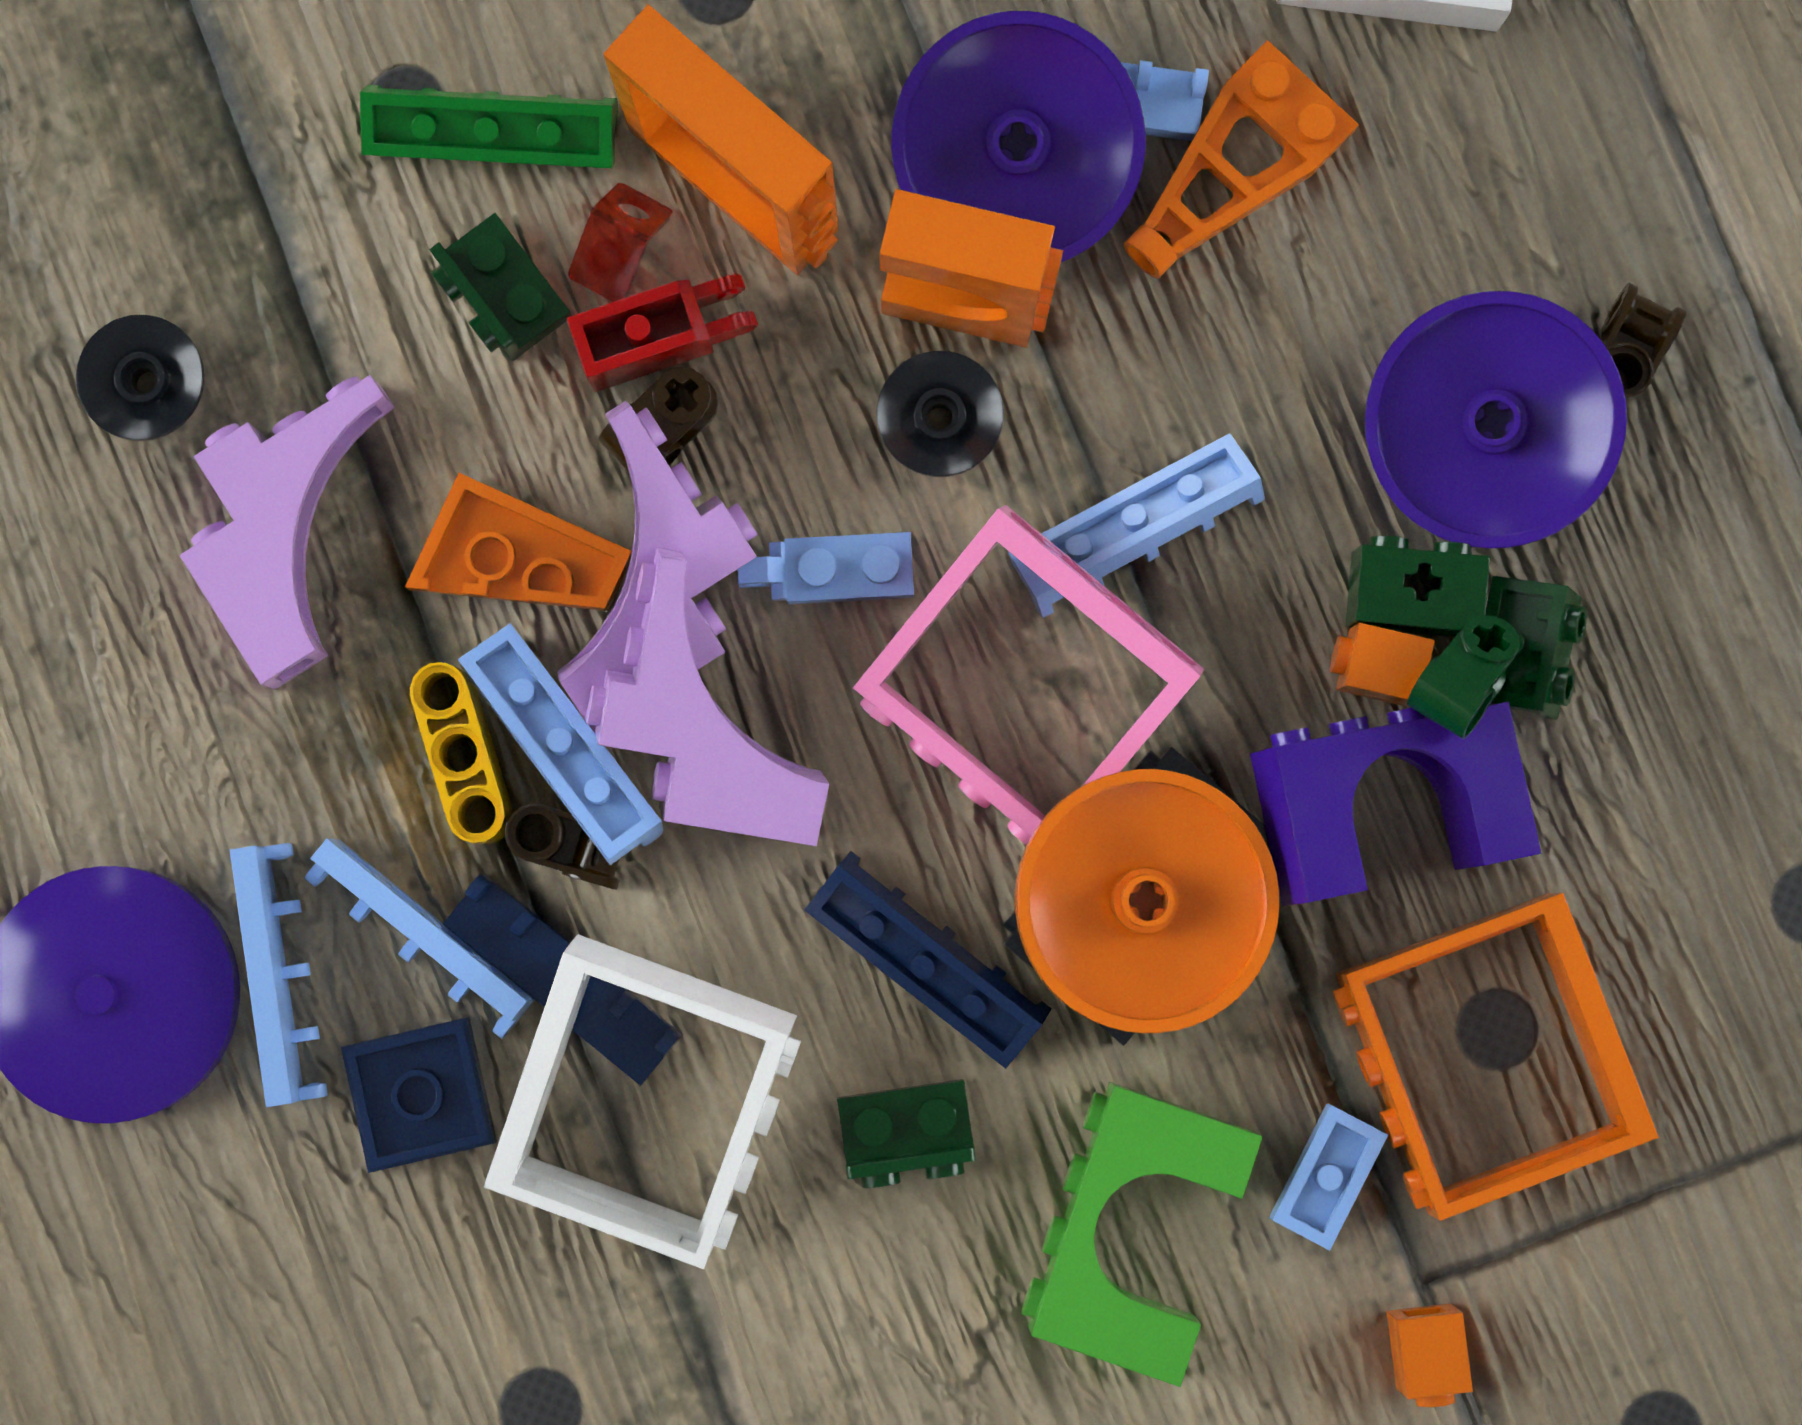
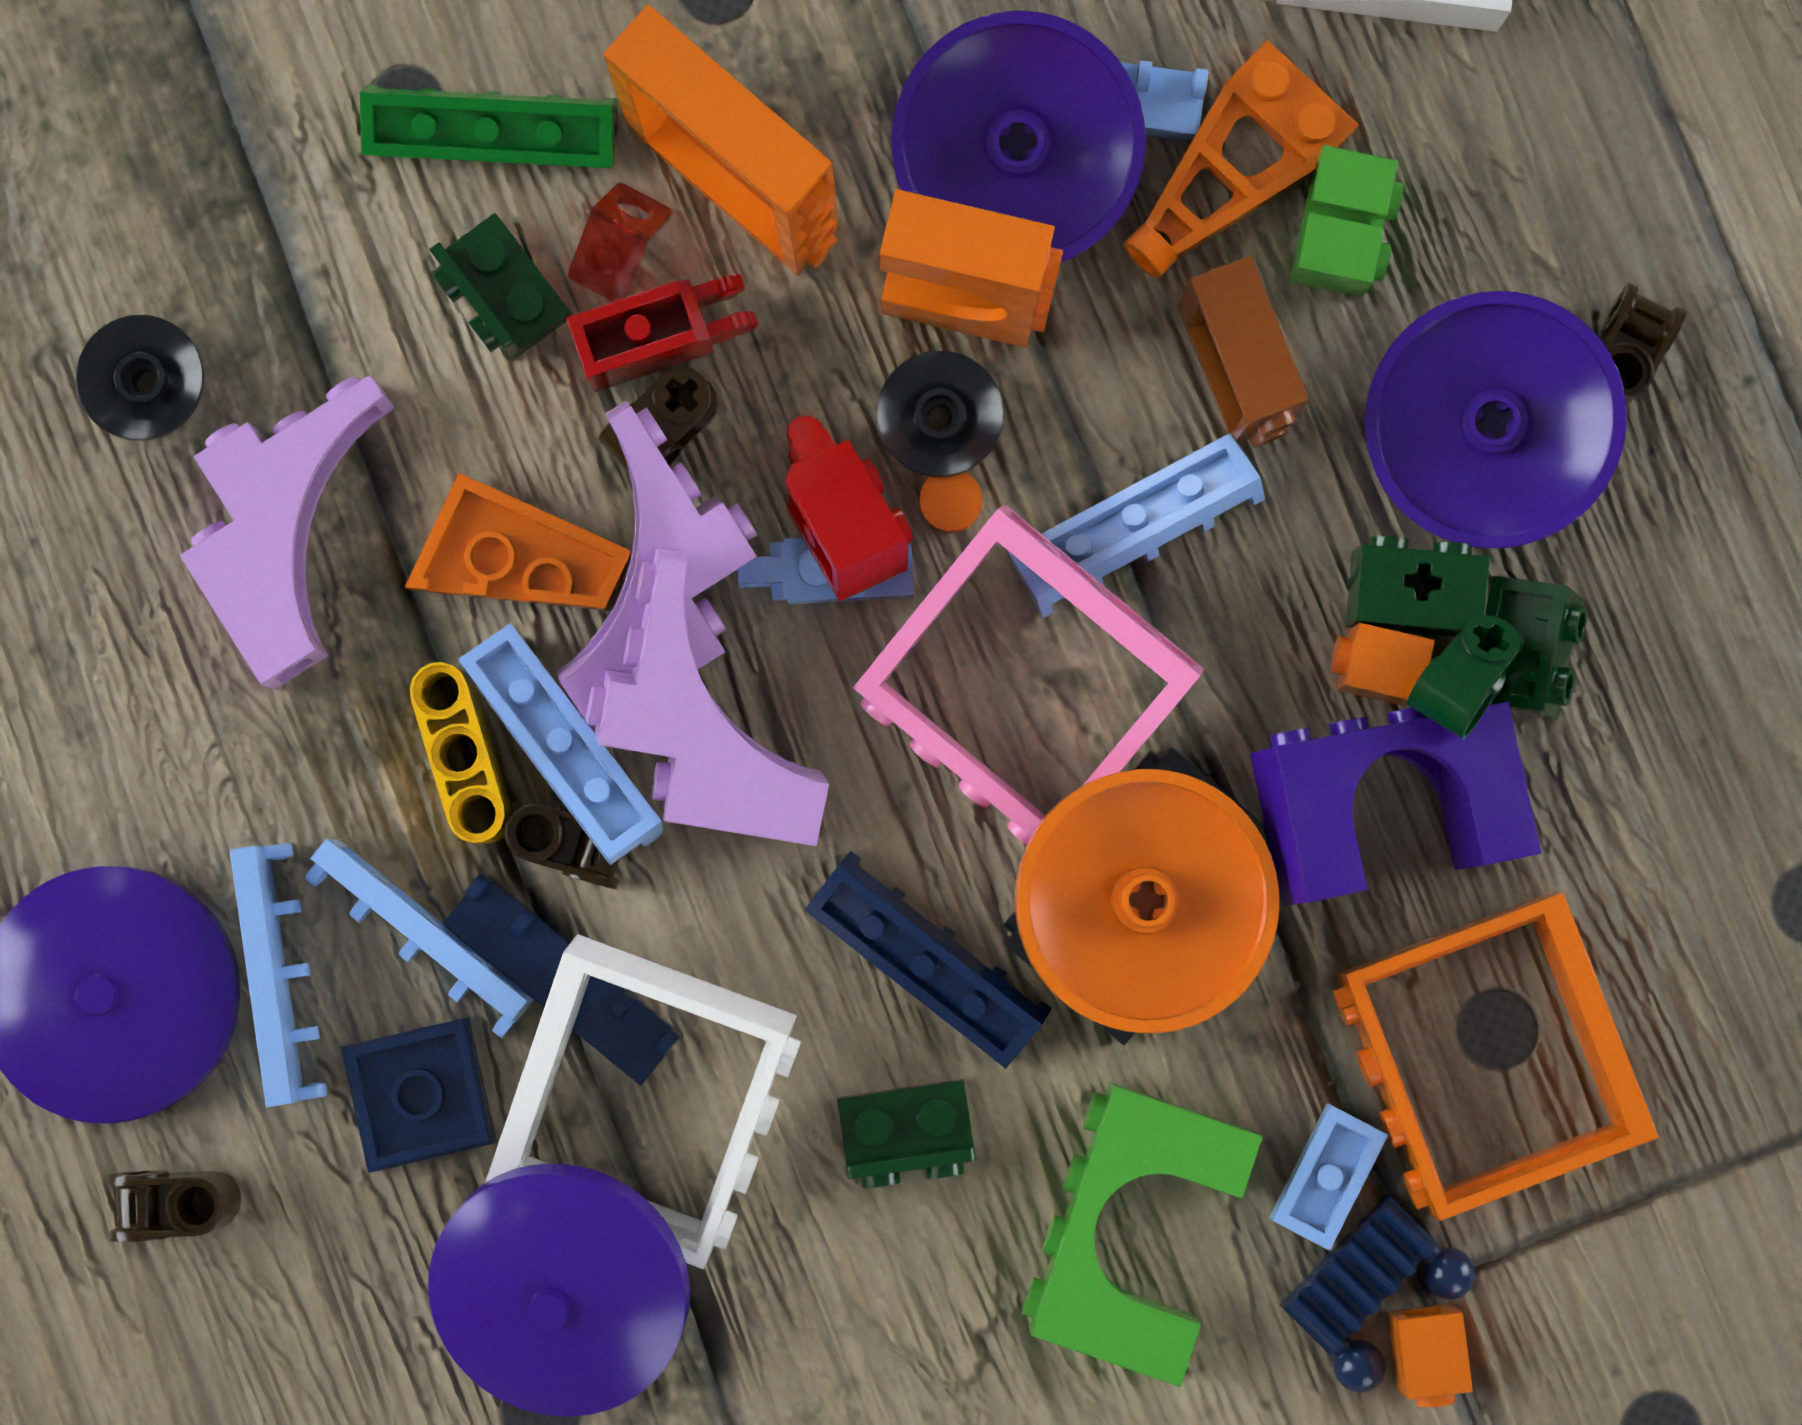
none -> dark brown piece [109,1170,241,1242]
none -> dark purple dish [428,1164,690,1417]
none -> red hinge [785,414,913,602]
none -> orange tile [919,472,983,534]
none -> dark orange window [1178,255,1309,448]
none -> dark blue gear [1280,1195,1475,1393]
none -> bright green piece [1289,145,1404,297]

